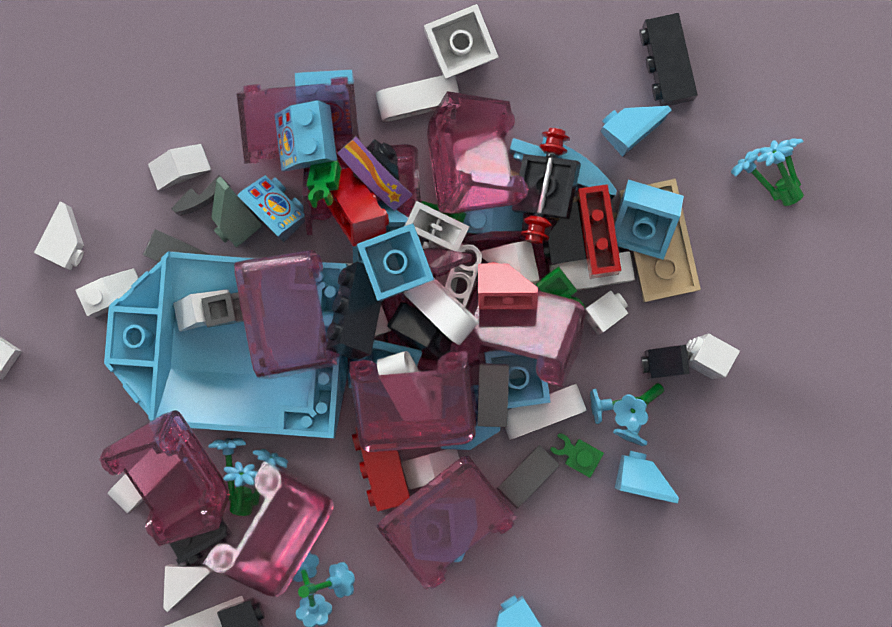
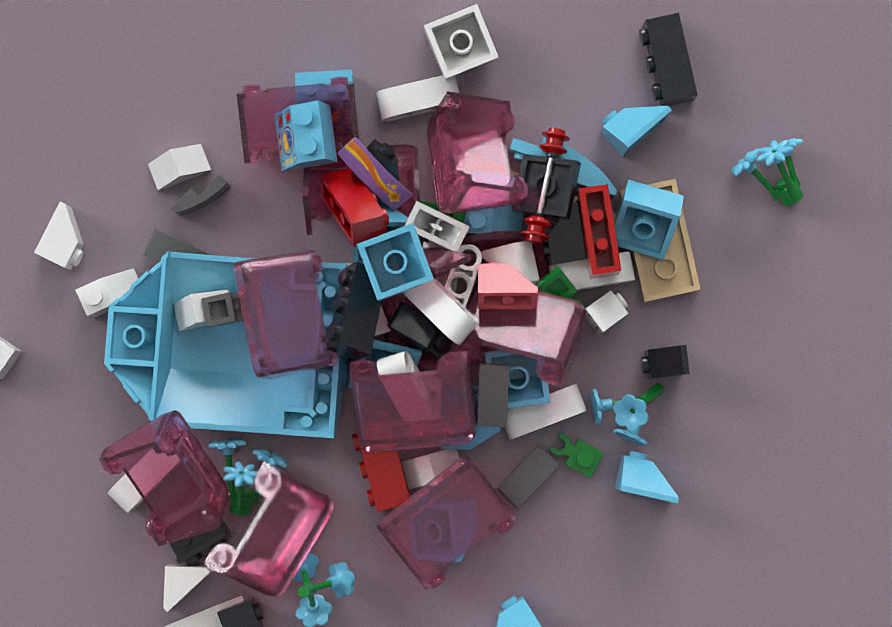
sand green slope [211,177,263,248] -> none
medium azure slope [237,175,308,242] -> none
green plate [307,160,341,208] -> none
white brick [686,333,740,379] -> none

